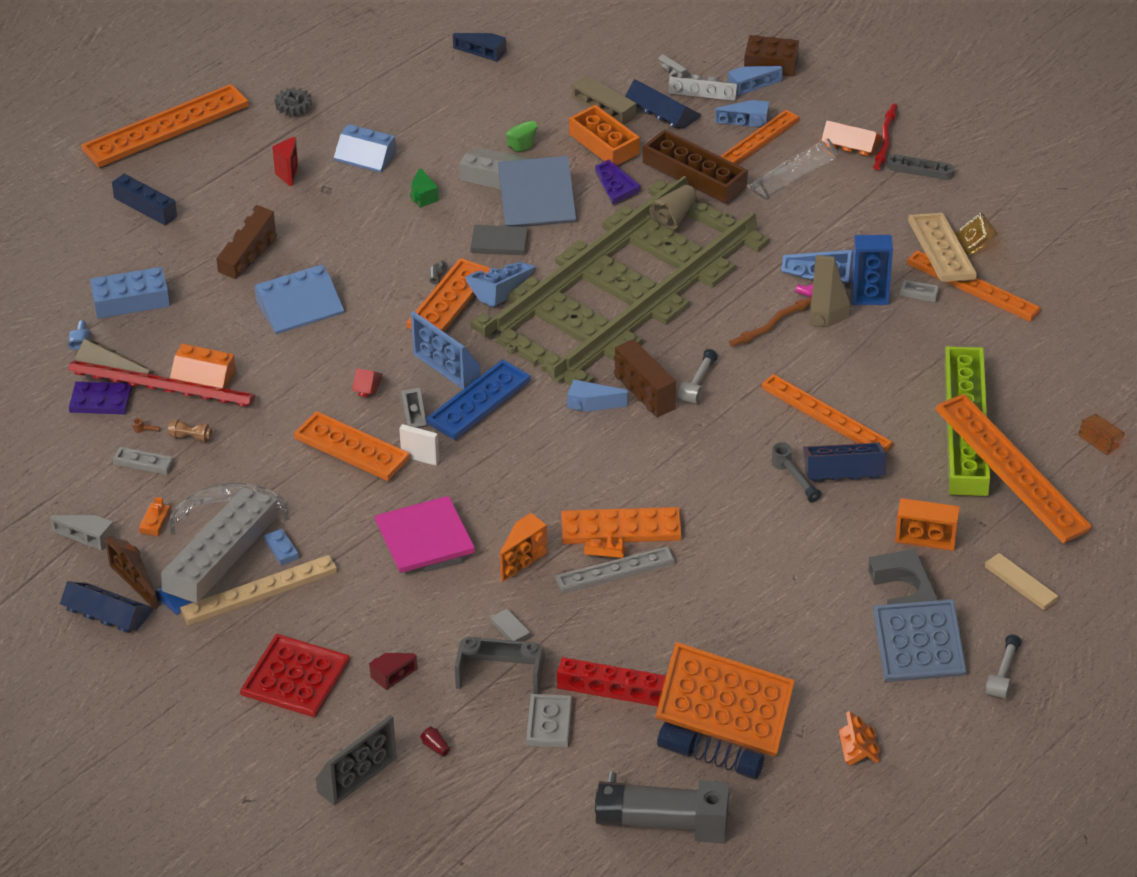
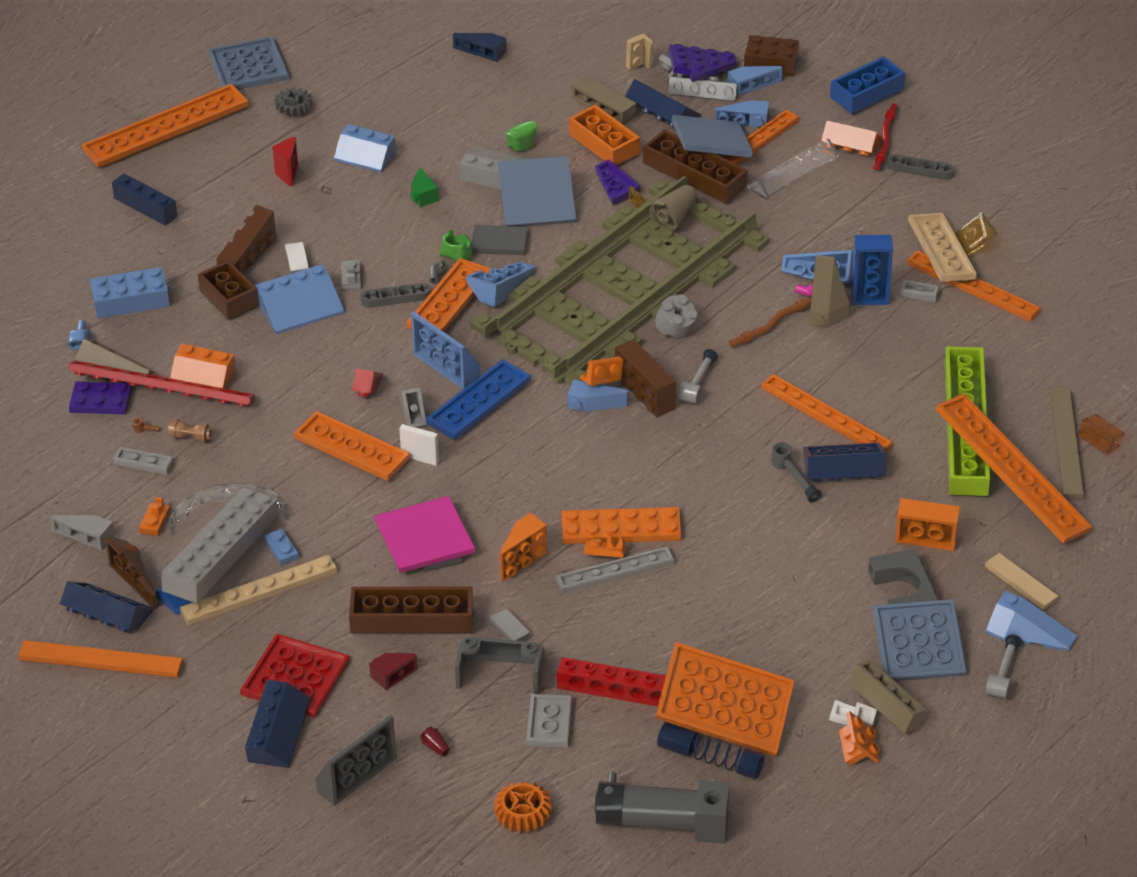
none -> orange tile [18,640,183,678]
none -> reddish brown brick [197,260,259,319]
none -> sand blue tile [208,36,289,90]
none -> dark blue slope [245,680,310,768]
none -> white slope [285,242,308,274]
none -> light grey plate [341,260,361,290]
none -> reddish brown brick [349,586,474,633]
none -> dark grey beam [361,283,431,308]
none -> bright green hair [438,230,473,261]
none -> orange gear [494,780,552,833]
none -> orange bracket [580,357,623,386]
none -> tan bracket [626,33,654,70]
none -> clear yellow slope [629,186,646,209]
none -> light grey brick [655,294,697,339]
none -> dark purple wing [668,44,737,82]
none -> sand blue tile [672,115,753,158]
none -> white slope [829,700,877,726]
none -> blue brick [830,56,905,114]
none -> dark tan brick [849,660,927,734]
none -> medium blue wedge [986,591,1078,651]
none -> dark tan tile [1050,387,1083,499]

